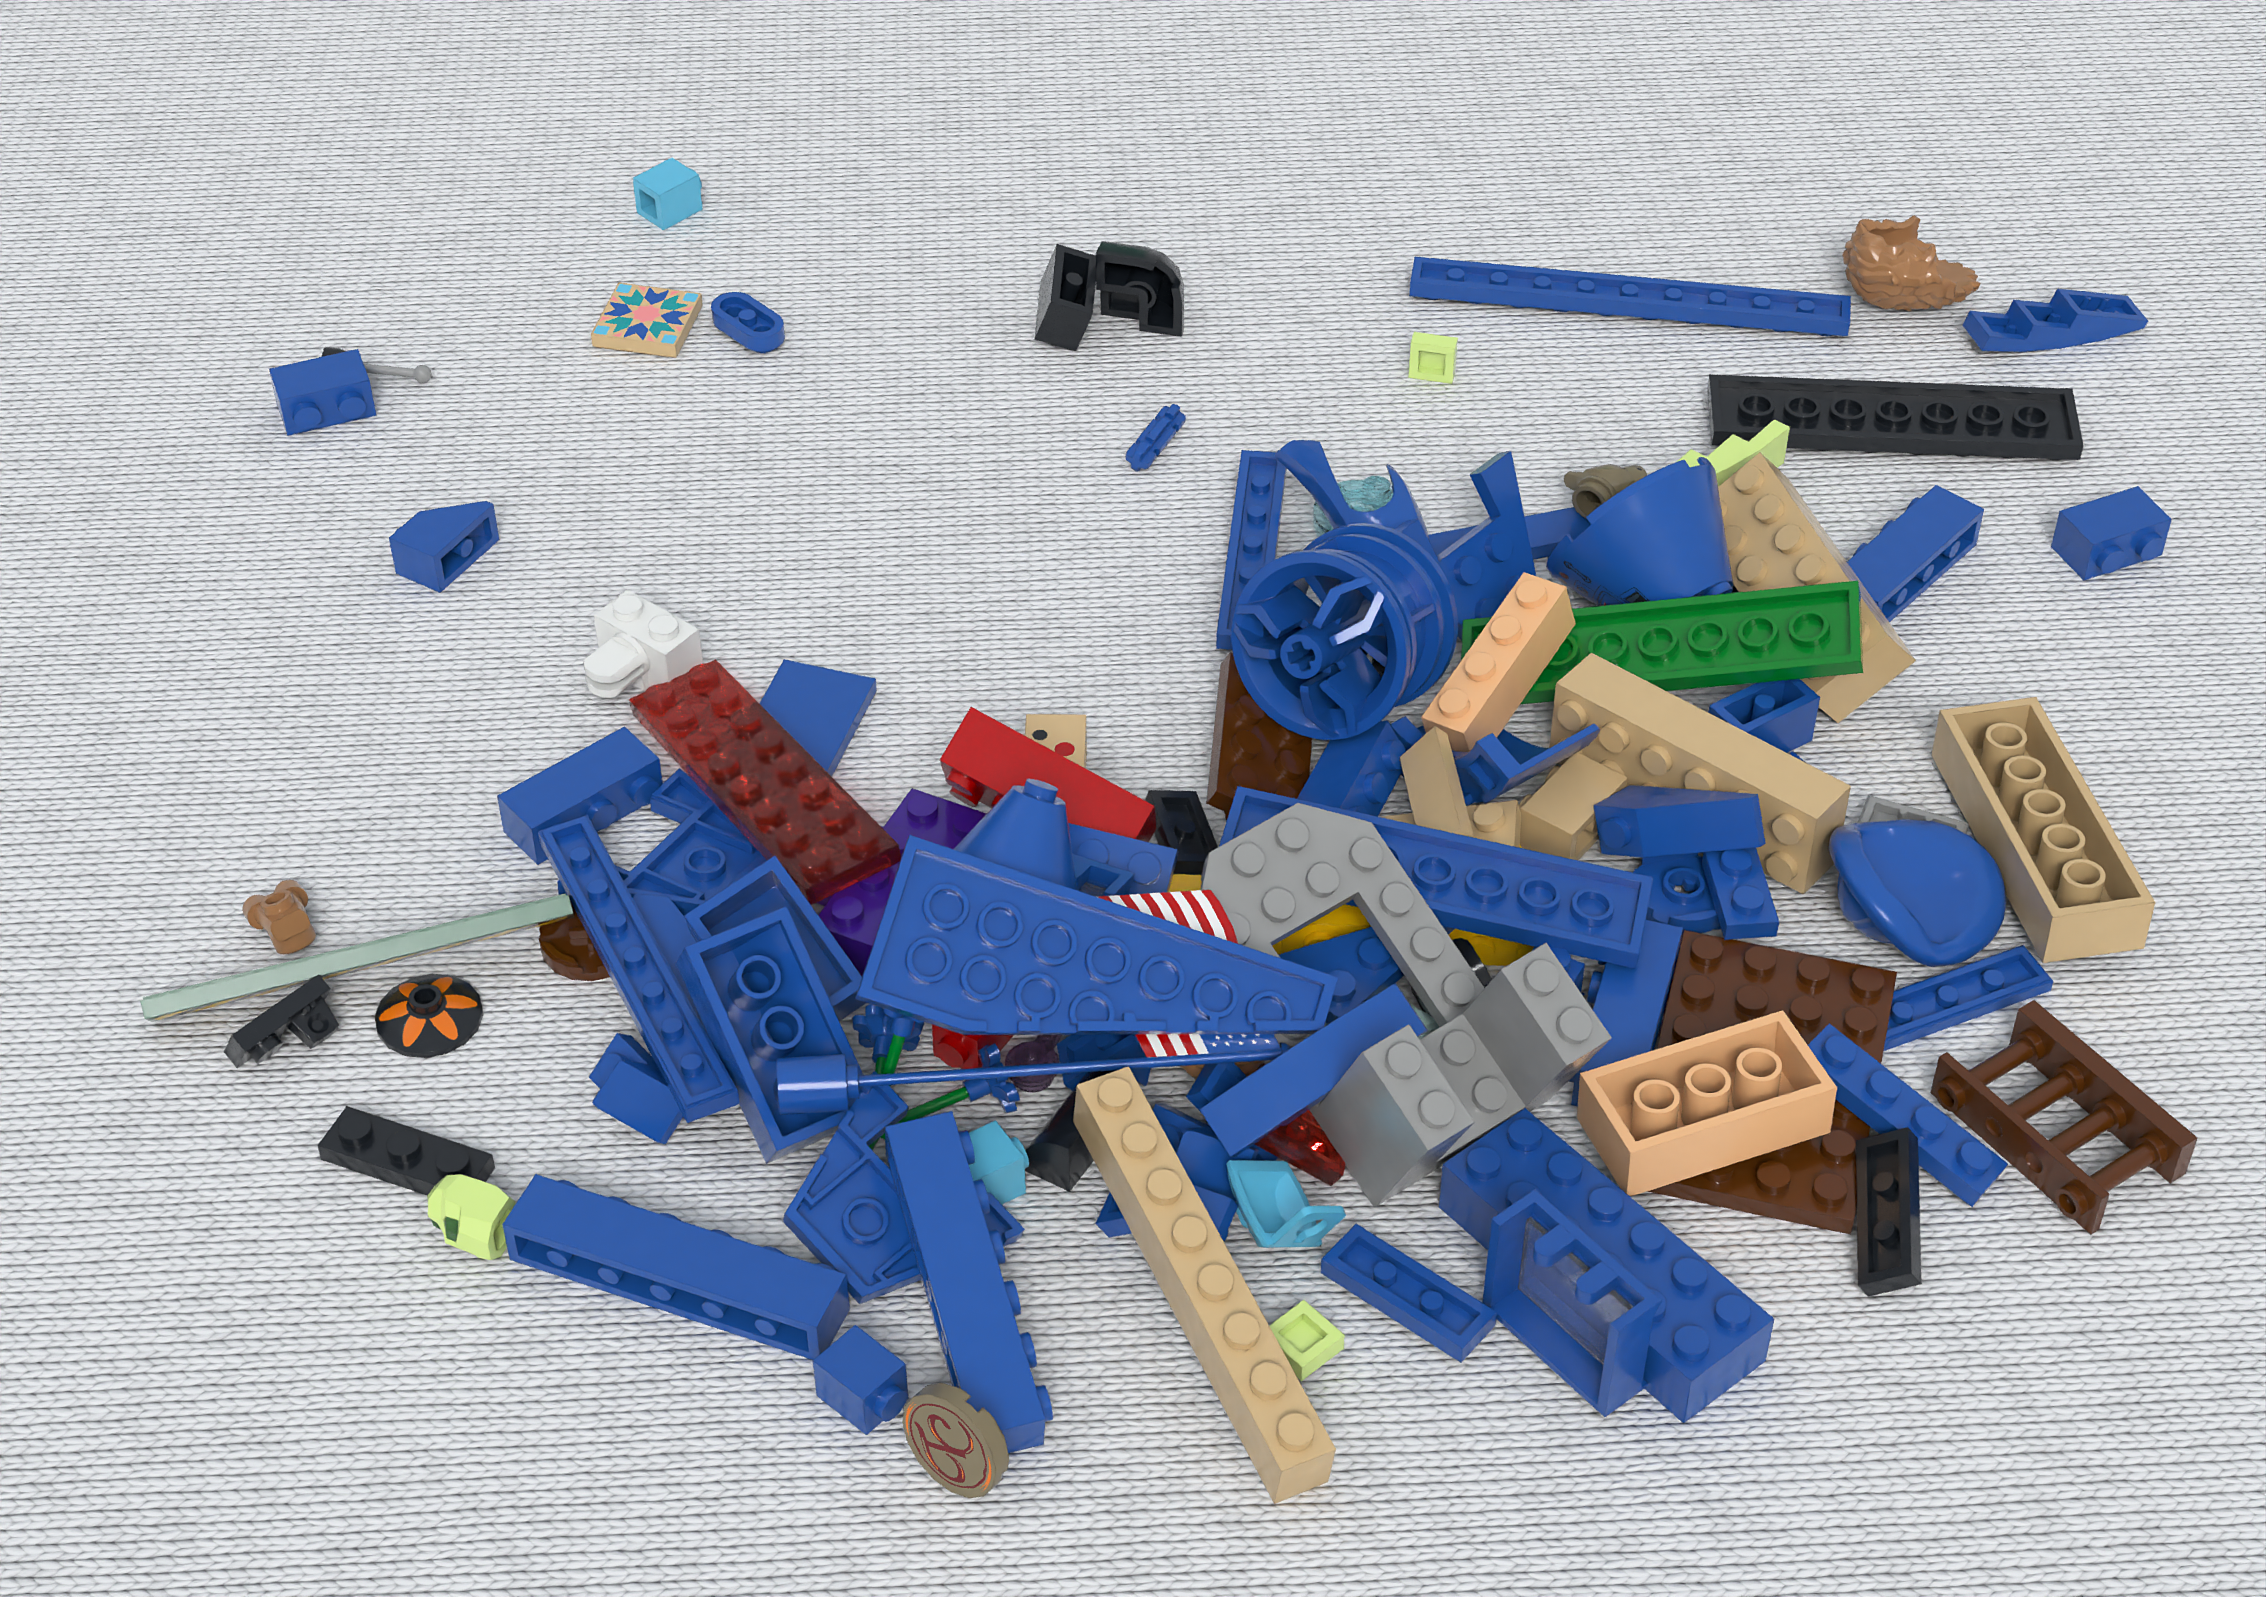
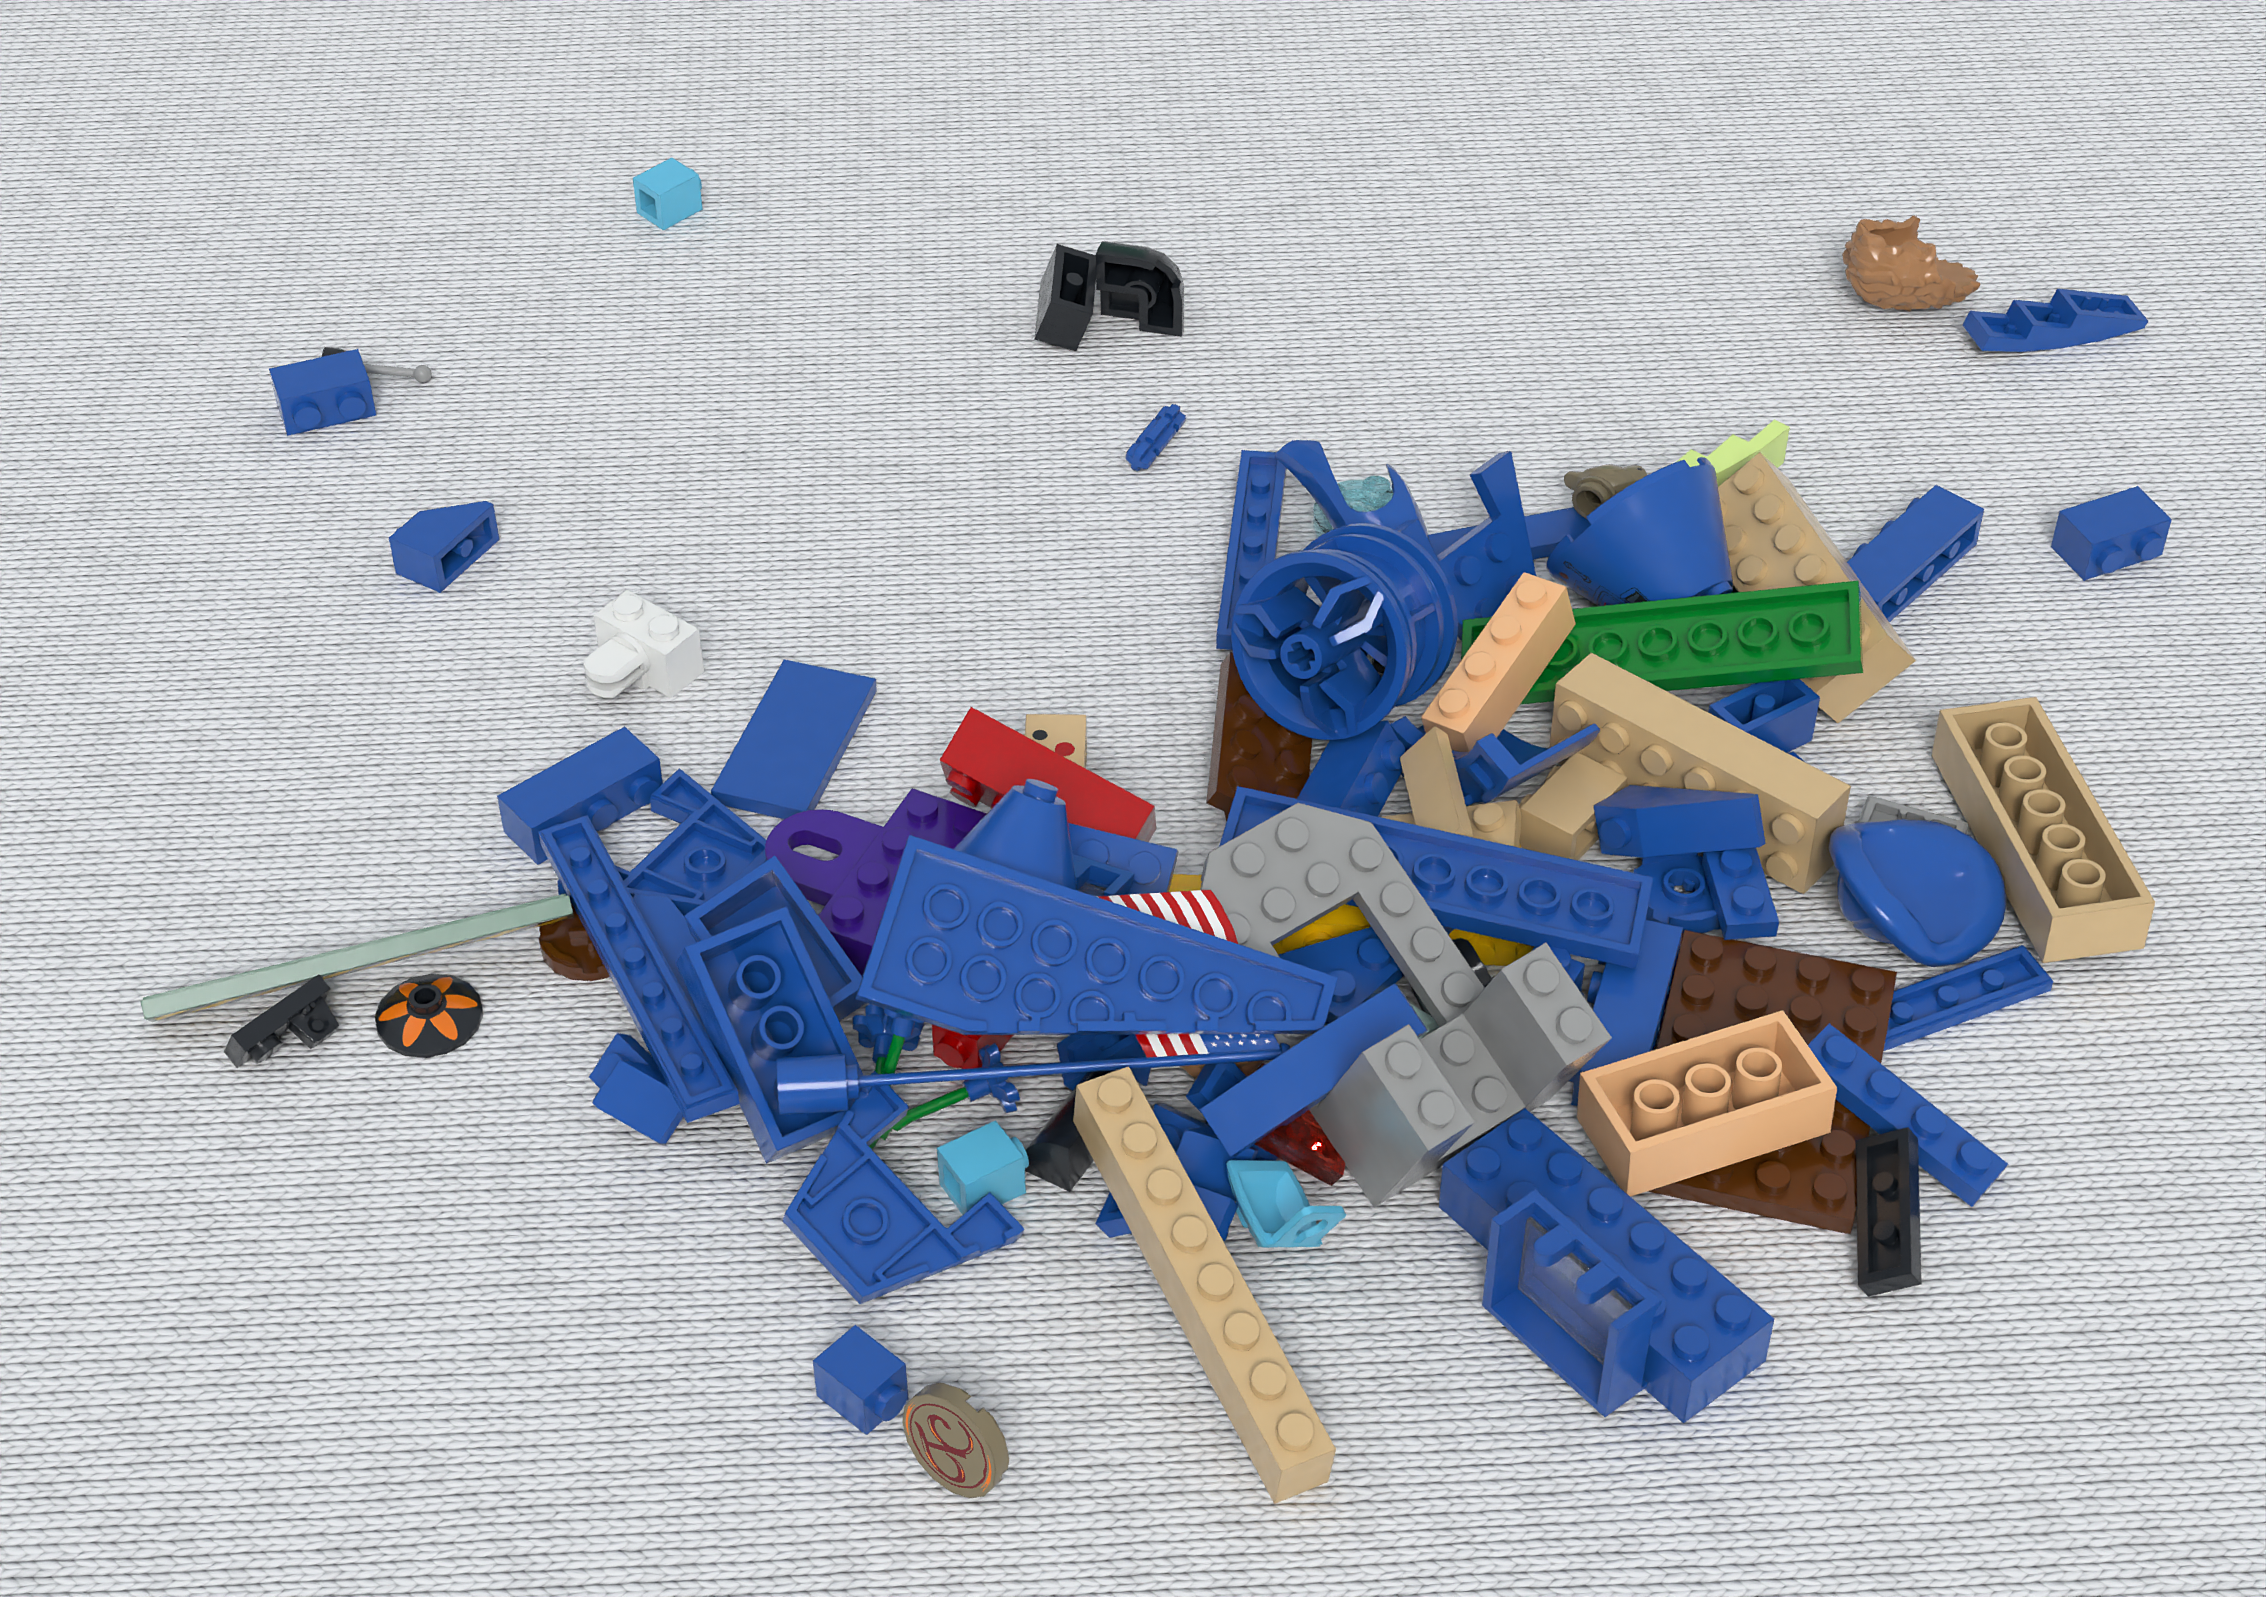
medium nougat plate [242,880,316,954] -> none
black plate [318,1106,495,1195] -> none
yellowish green rock [427,1174,516,1260] -> none
blue brick [502,1174,850,1360] -> none
tile [591,282,703,358] -> none
clear red plate [628,659,901,905] -> none
blue plate [711,292,785,353] -> none
blue brick [885,1111,1053,1453] -> none
clear purple plate [1005,1035,1063,1093] -> none
black plate [1145,790,1218,875] -> none
yellowish green plate [1269,1300,1345,1381] -> none
blue plate [1321,1224,1497,1363] -> none
yellowish green plate [1408,332,1458,384] -> none
blue plate [1409,257,1851,336] -> none
black plate [1707,374,2084,460] -> none
reddish brown fence [1930,1000,2198,1235] -> none

